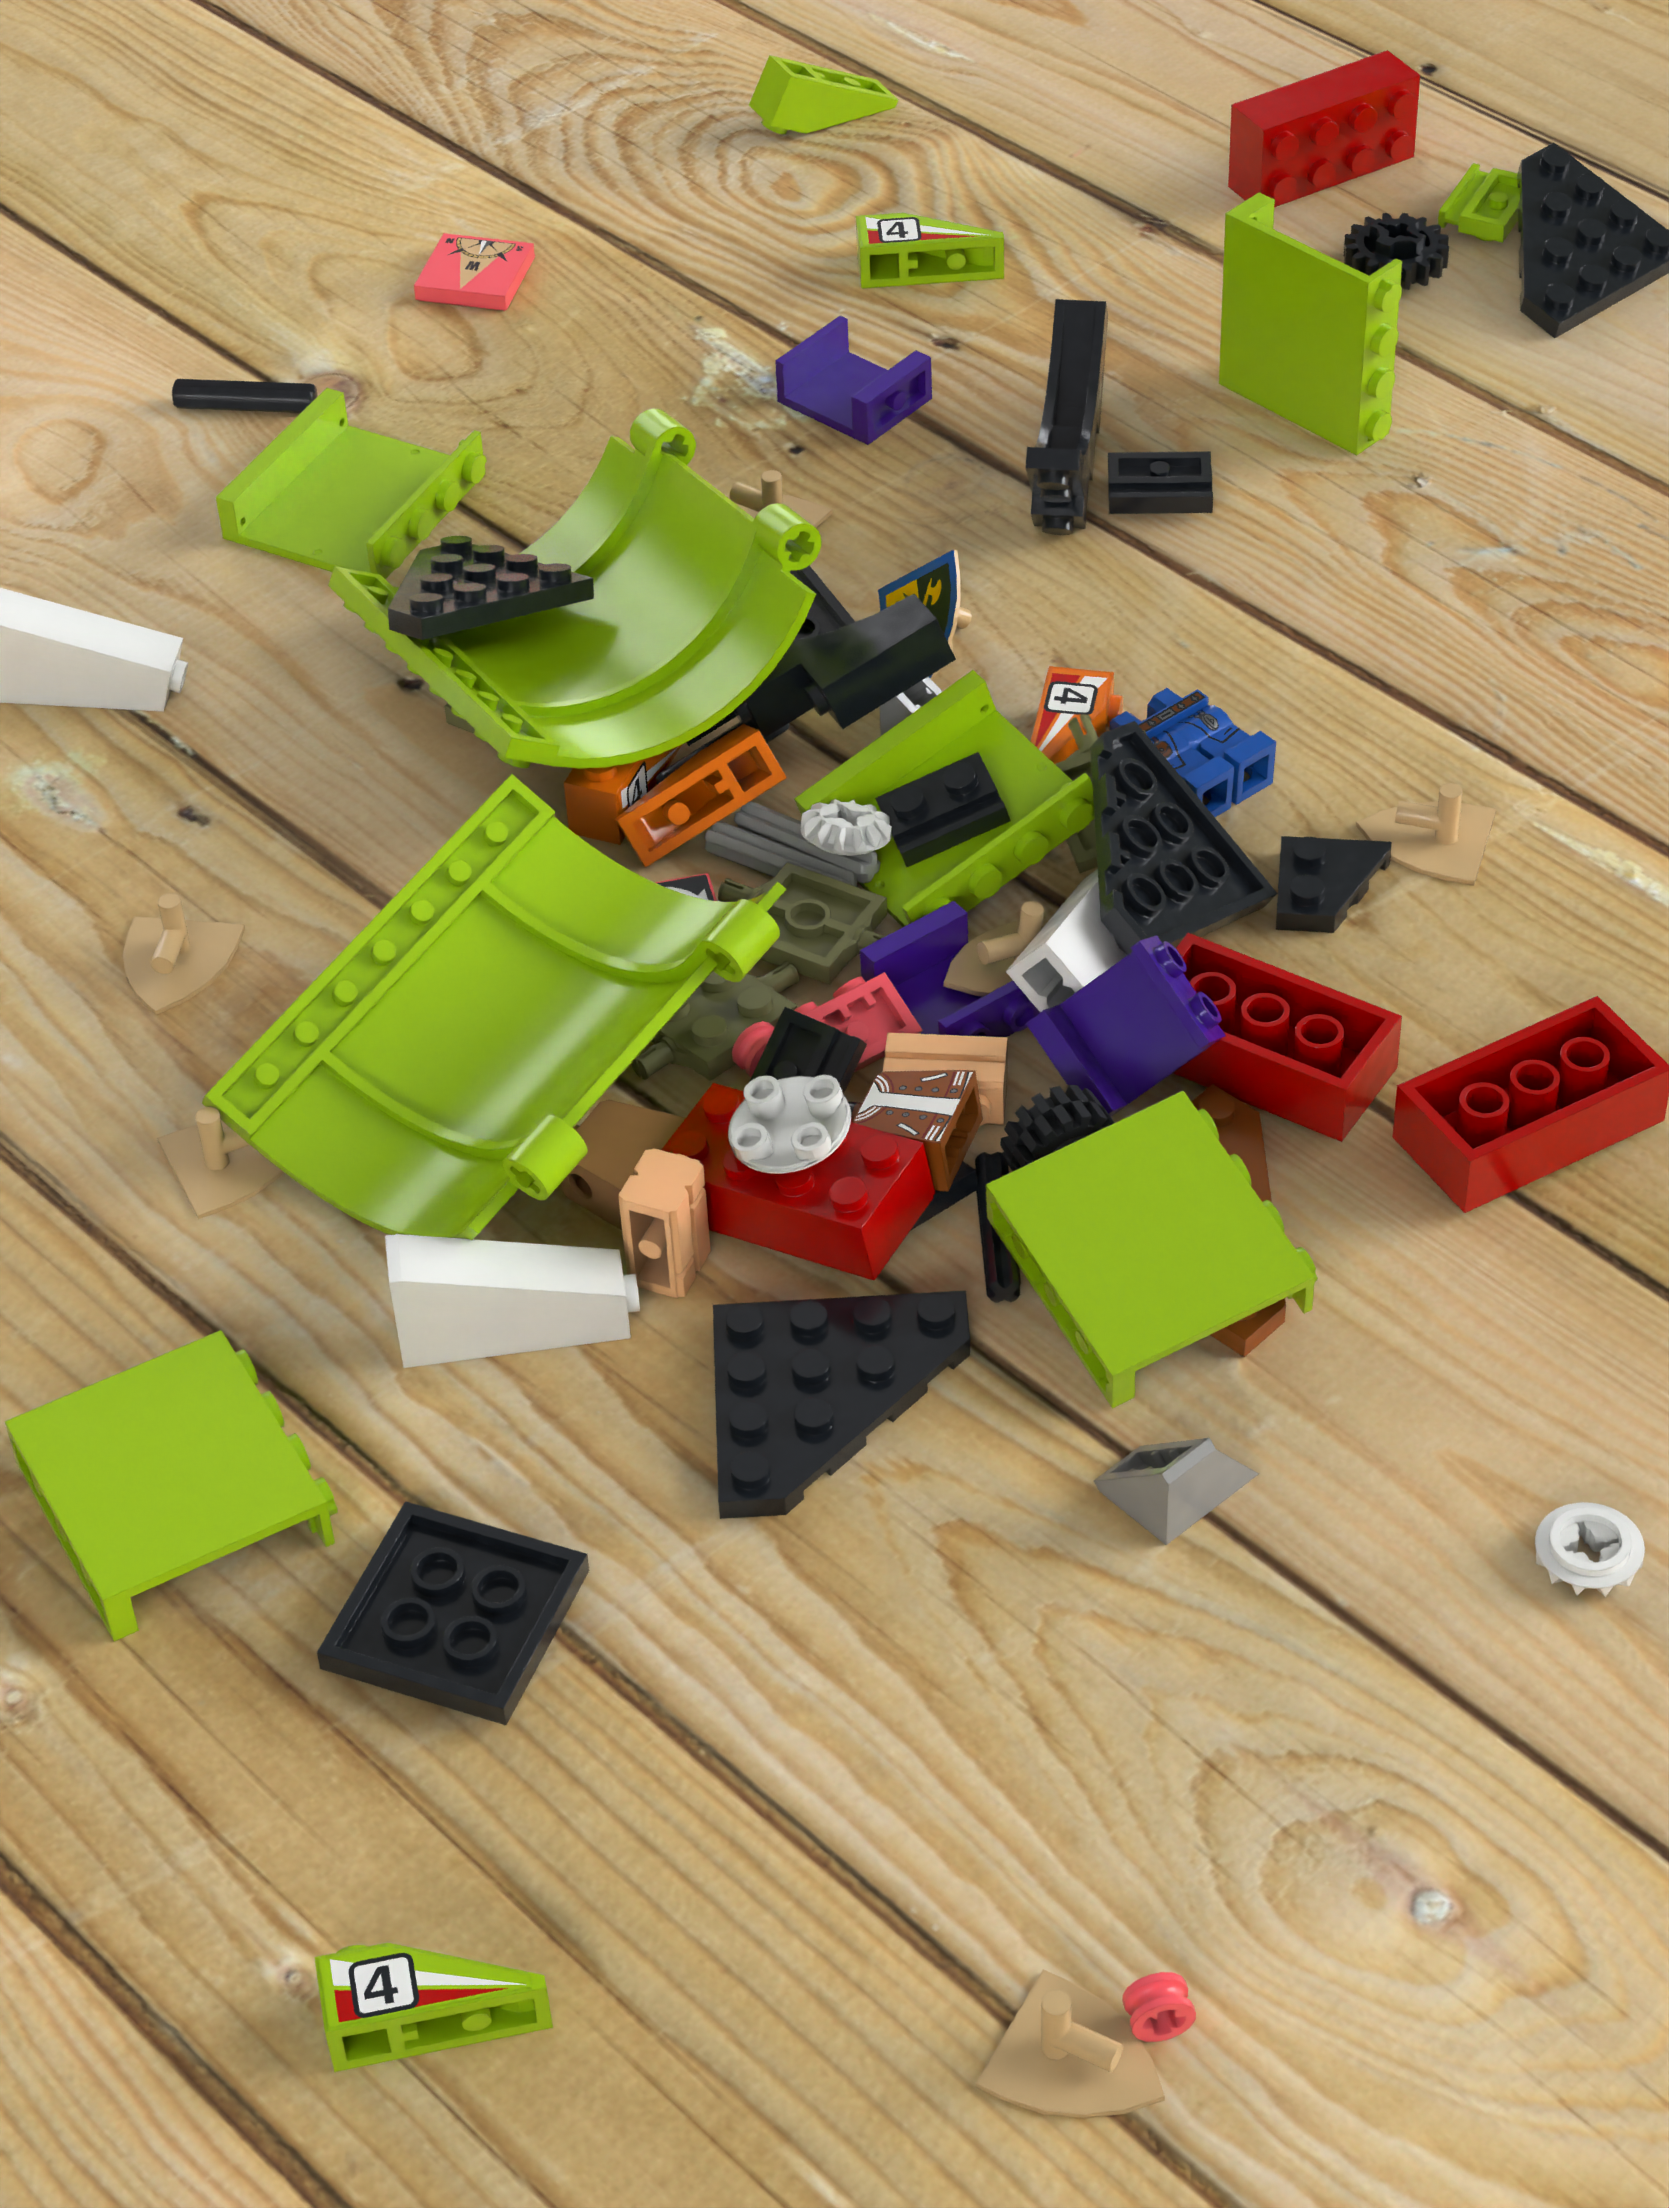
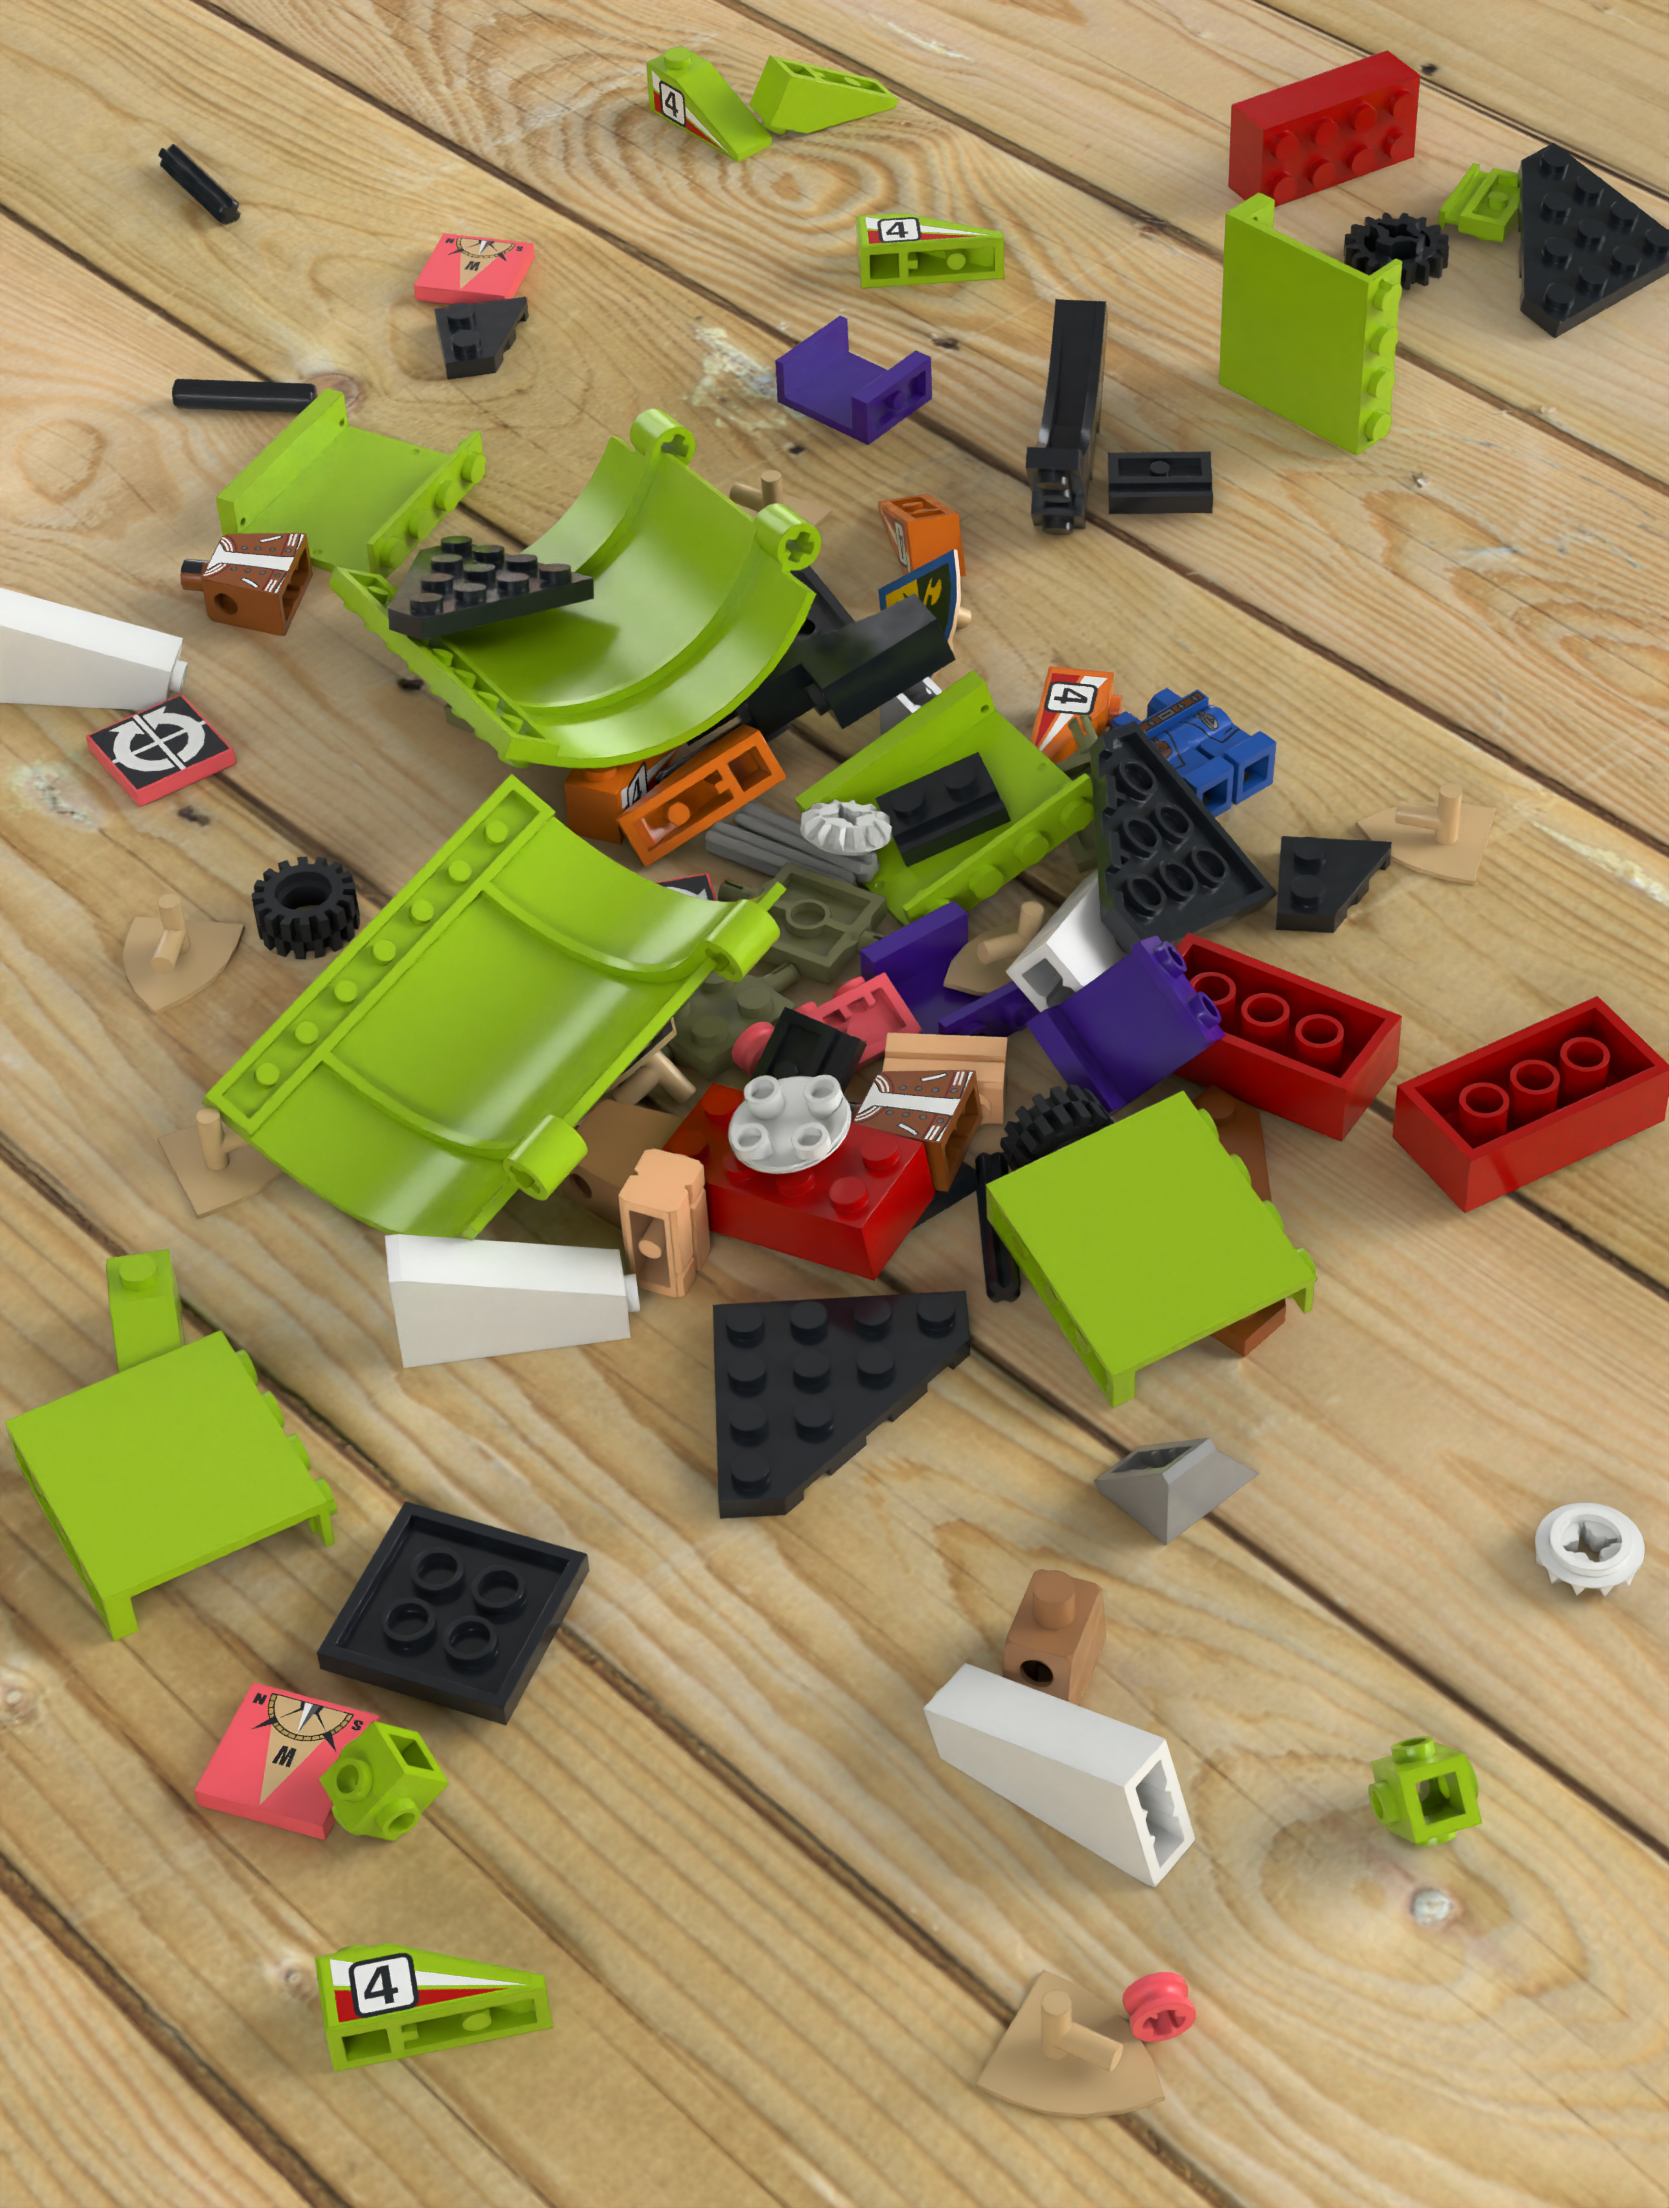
none -> tile [86,694,236,807]
none -> lime slope [106,1249,185,1373]
none -> black axle [158,144,241,225]
none -> dark orange torso [180,533,313,636]
none -> coral tile [194,1682,380,1840]
none -> black tyre [252,856,360,959]
none -> lime brick [319,1721,450,1841]
none -> black wing [434,296,529,380]
none -> tan shield [601,1017,697,1105]
none -> lime slope [646,46,772,162]
none -> orange slope [878,494,966,577]
none -> white slope [923,1663,1196,1888]
none -> medium nougat torso [1002,1569,1106,1706]
none -> lime brick [1368,1736,1482,1847]

